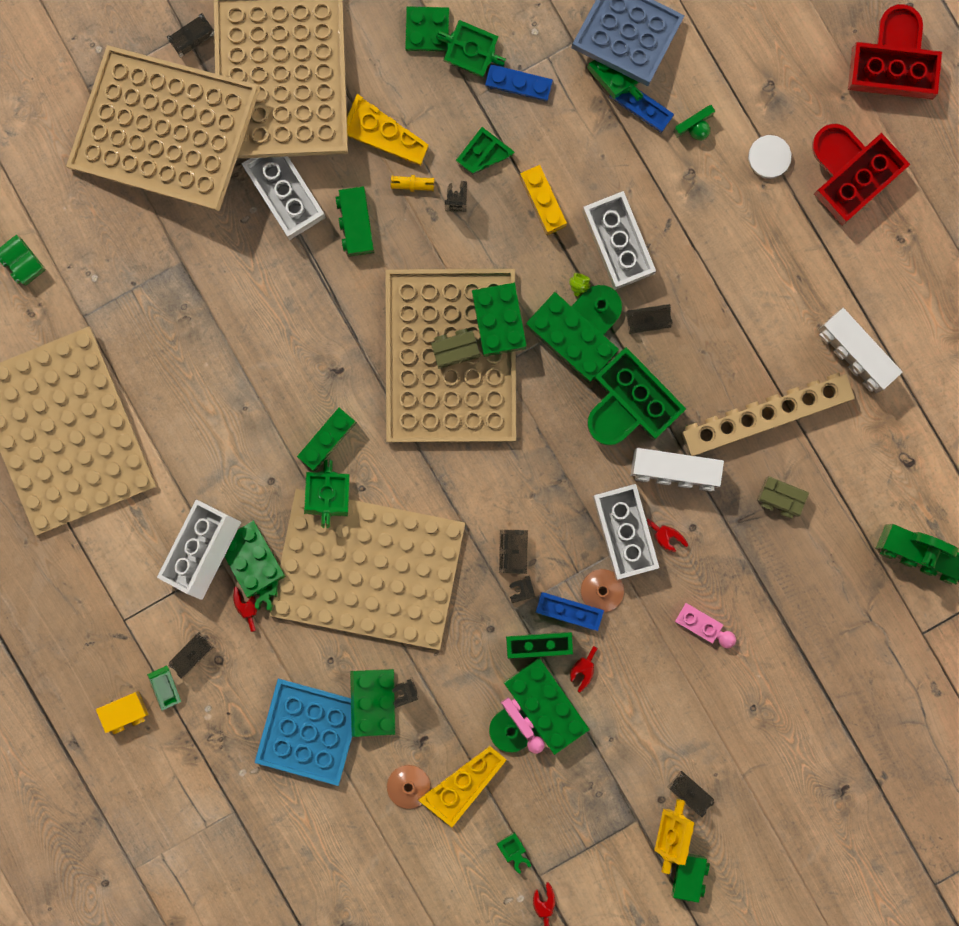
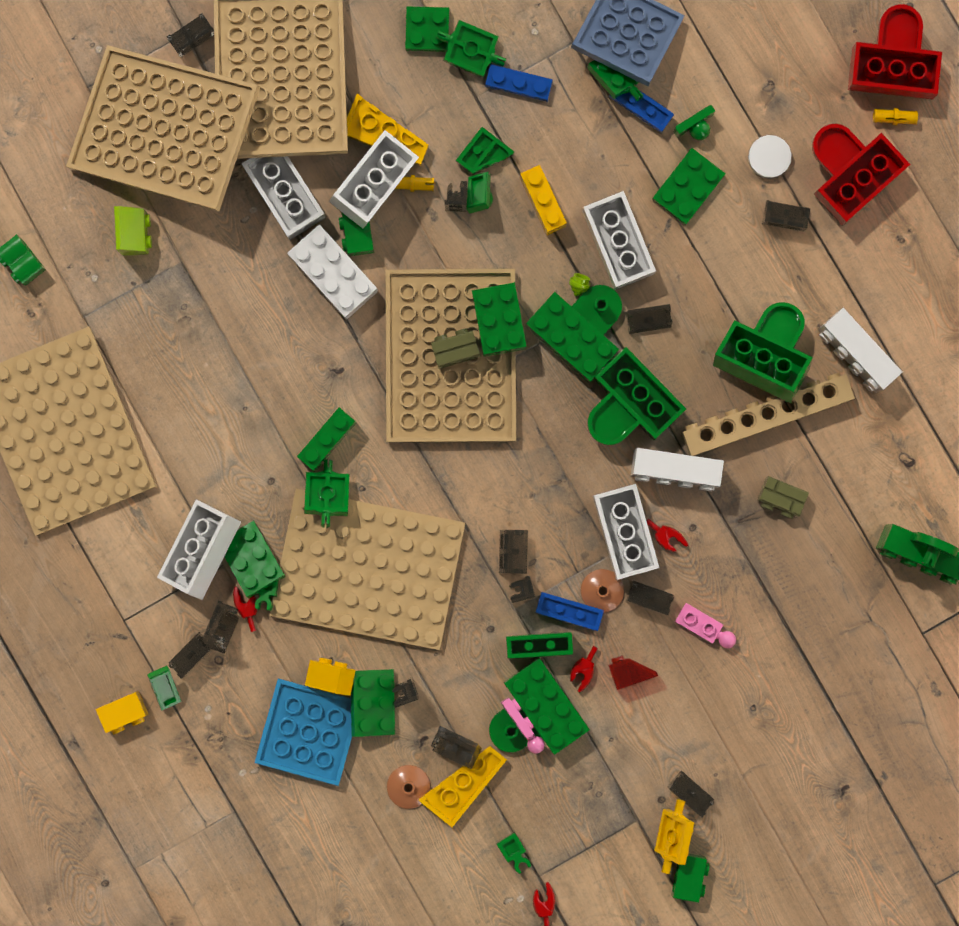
none -> lime slope [114,206,152,256]
none -> clear smoke hinge [202,600,239,654]
none -> white brick [287,224,378,320]
none -> yellow brick [305,657,355,696]
none -> white brick [329,130,419,228]
none -> clear smoke hinge [431,726,482,770]
none -> green tile [466,172,493,214]
none -> clear red slope [607,655,658,690]
none -> clear smoke hinge [626,580,674,615]
none -> green plate [652,148,726,225]
none -> green brick [713,302,813,403]
none -> clear smoke hinge [762,200,810,232]
none -> yellow pin [873,108,918,125]

